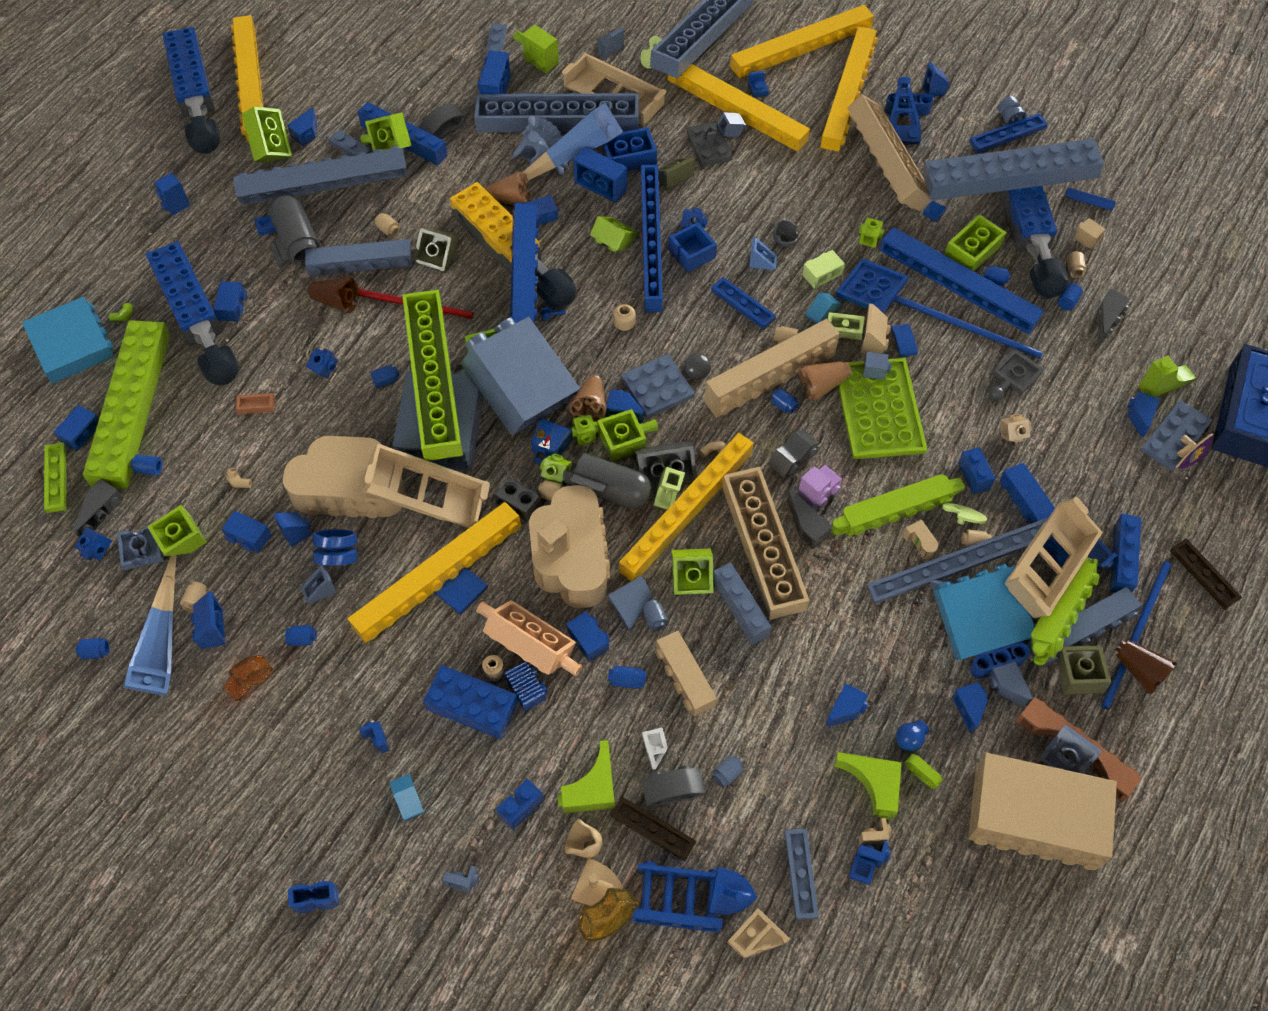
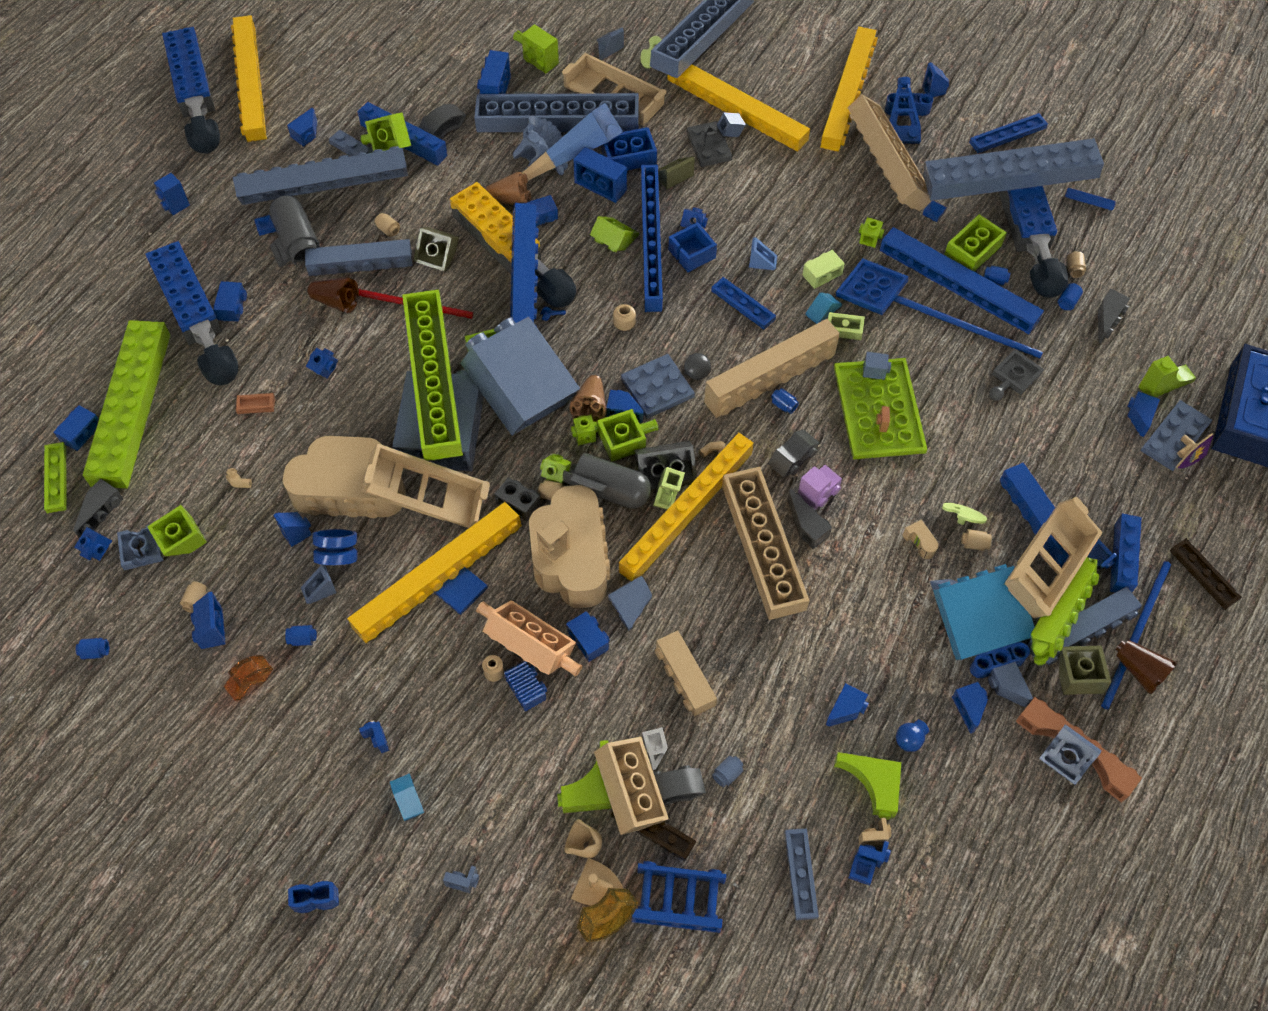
dark azure brick [22,296,114,384] -> none
lime arm [109,303,134,322] -> none
medium blue plate [123,555,176,696] -> none
blue brick [130,454,162,476] -> none
blue piece [222,511,272,553] -> none
lime slope [242,106,292,163] -> none
blue brick [370,364,400,389] -> none
blue brick [423,665,518,740] -> none
sand blue plate [485,23,507,57] -> none
blue piece [496,778,544,830] -> none
blue torso [531,418,573,464] -> none
blue head [608,665,646,689] -> none
sand blue brick [643,600,668,631] -> none
lime slope [672,548,714,595] -> none
blue shield [708,867,757,915] -> none
sand blue brick [713,562,772,645] -> none
tan wing [727,908,790,959] -> none
yellow brick [730,5,874,79] -> none
blue bracket [748,71,769,98] -> none
dark grey hair [773,220,799,248] -> none
tan brick [773,326,798,344] -> none
medium nougat cone [798,361,852,401] -> none
lime hinge [831,474,965,536] -> none
tan slope [861,303,890,354] -> none
sand blue plate [867,517,1054,604] -> none
blue slope [891,324,918,357] -> none
lime beam [904,754,943,789] -> none
blue brick [958,447,995,494] -> none
tan brick [968,753,1117,870] -> none
sand blue wheel [997,96,1027,124] -> none
tan brick [1000,414,1032,442] -> none
tan brick [1074,218,1106,250] -> none
none -> tan slope [594,737,669,835]
none -> nougat plate [876,406,890,432]

